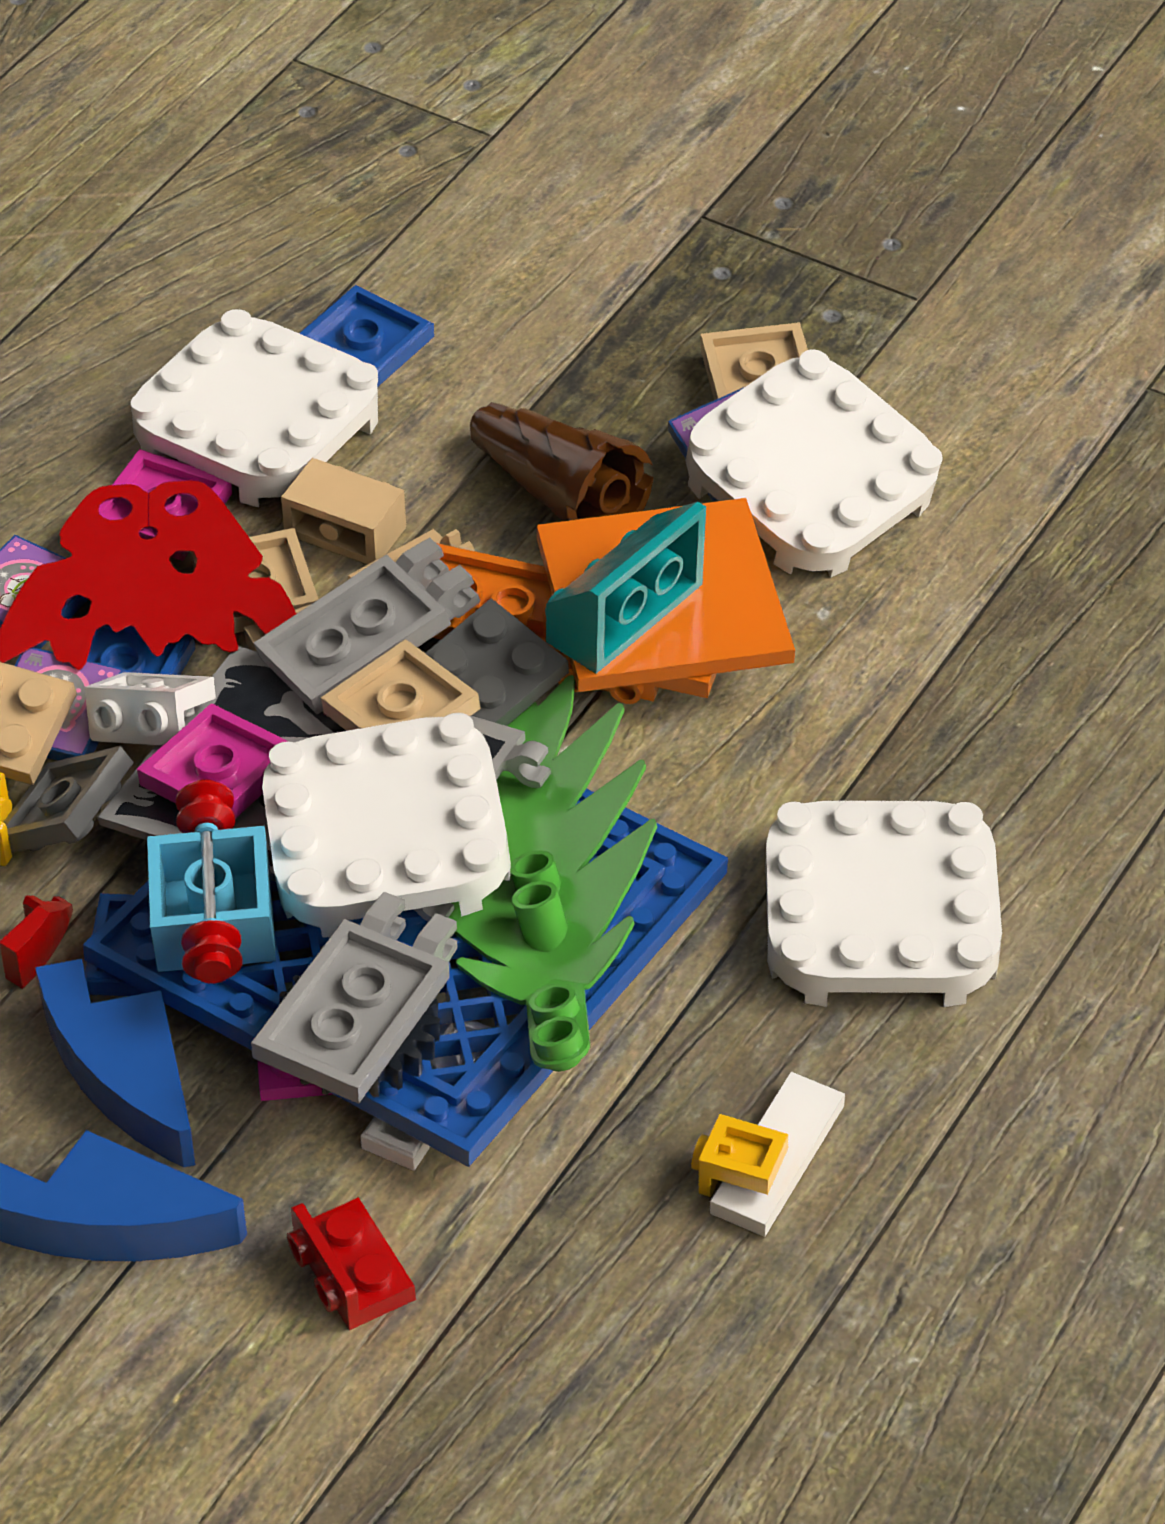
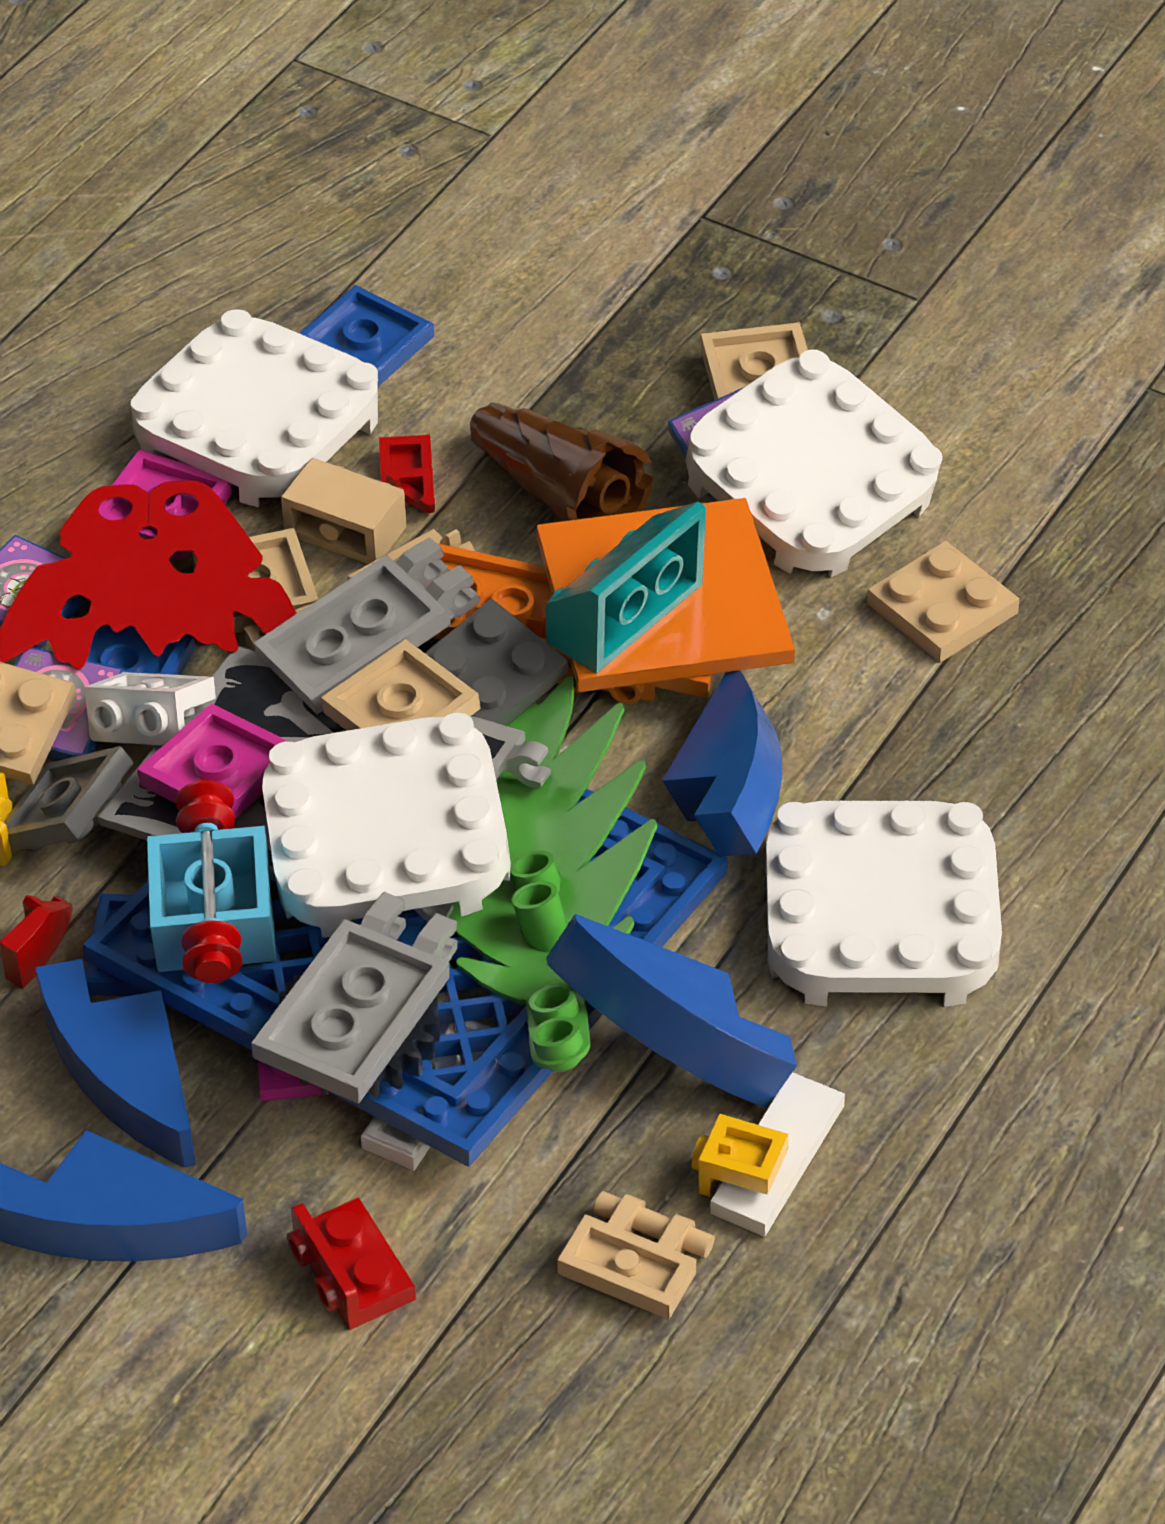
none -> red slope [379,434,435,513]
none -> blue slope [546,914,797,1109]
none -> tan plate [557,1191,715,1320]
none -> blue slope [662,670,782,857]
none -> tan plate [867,541,1020,663]

